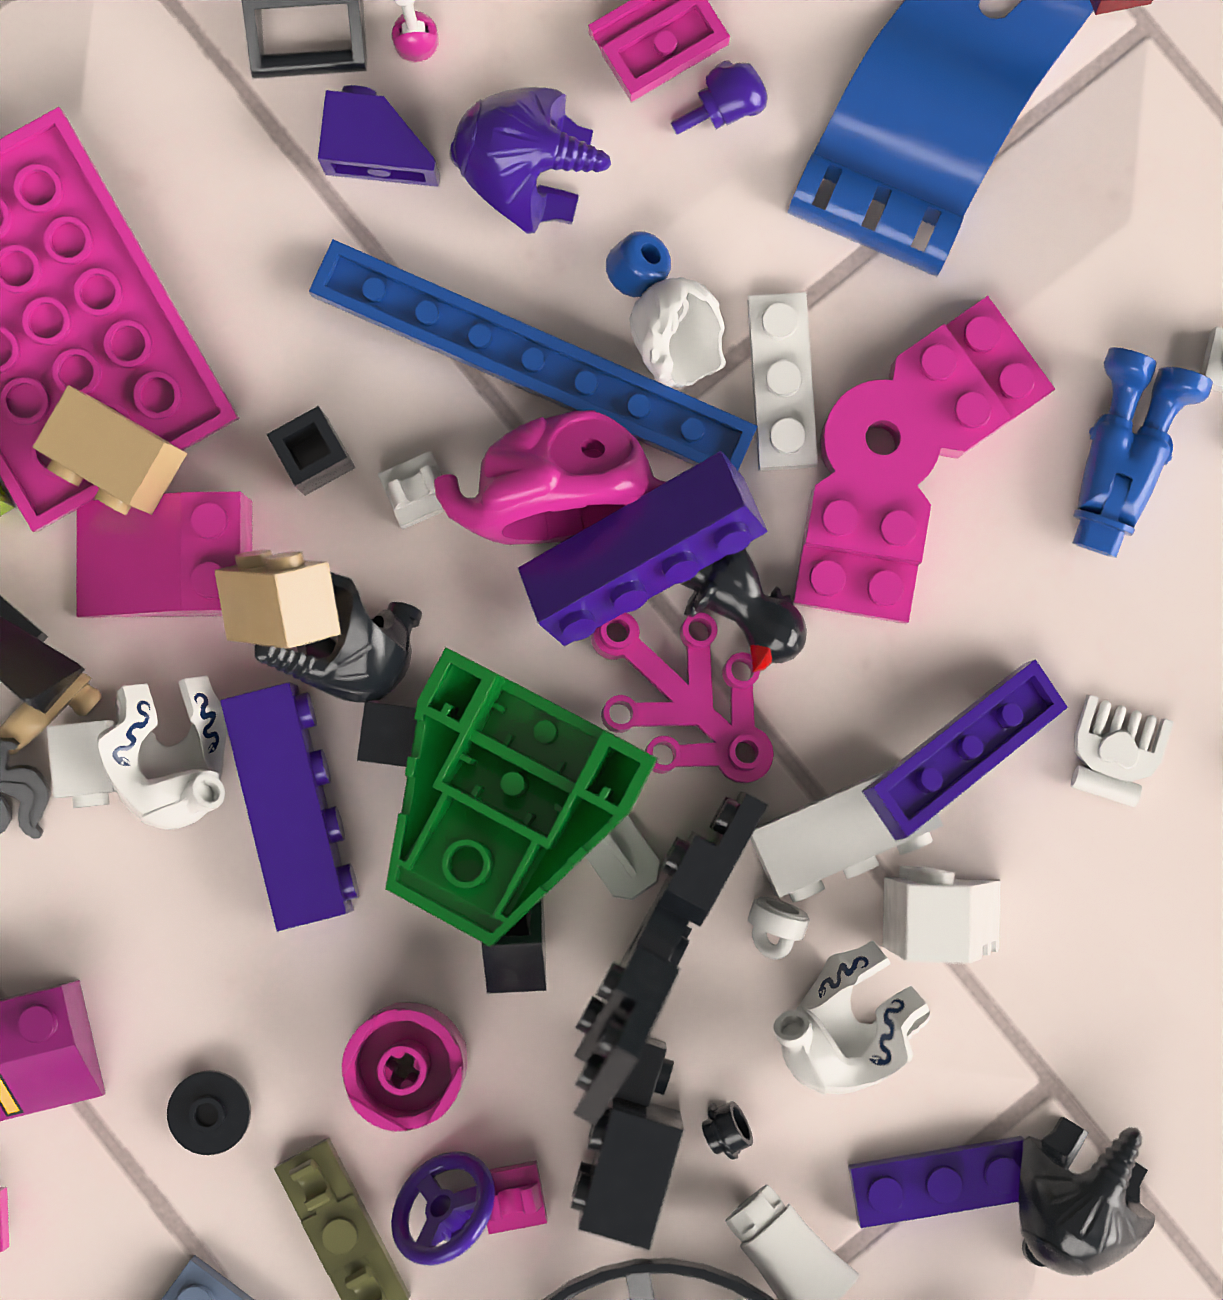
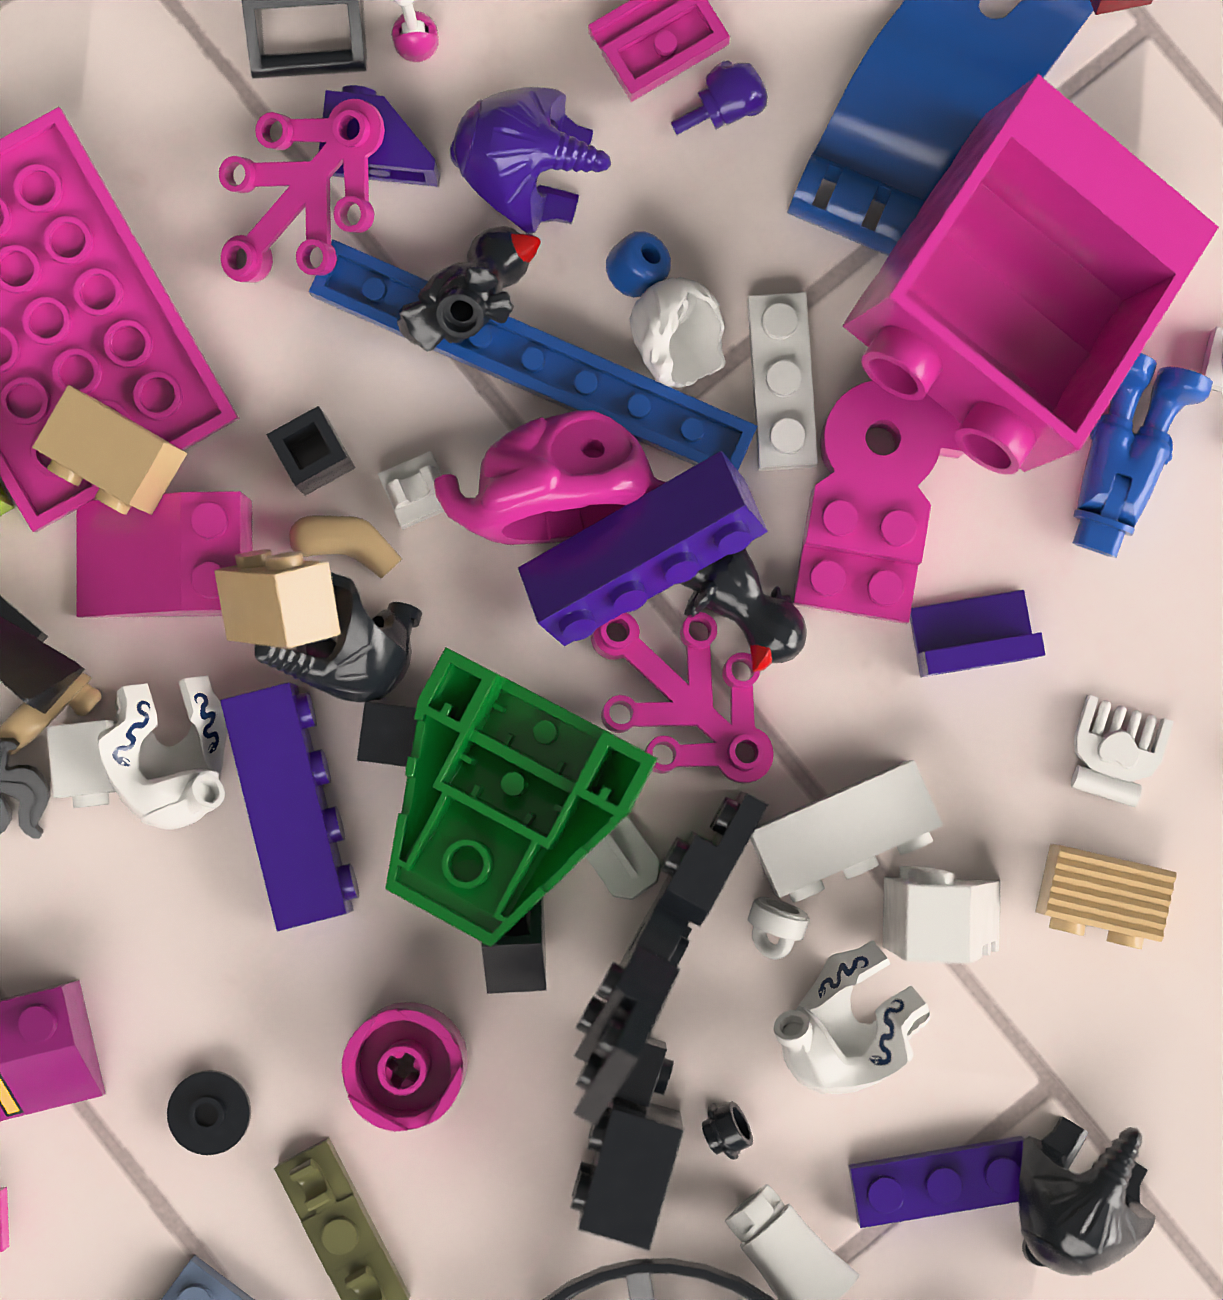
dark purple piece [391,1151,495,1266] -> none
dark pink tile [487,1160,548,1234] -> none
dark purple plate [862,659,1068,841] -> none
none -> dark pink plant [219,99,385,283]
none -> tan arm [289,516,402,579]
none -> black animal [397,226,541,352]
none -> dark pink brick [842,74,1219,475]
none -> dark purple panel [910,590,1046,678]
none -> tan brick [1035,844,1177,950]

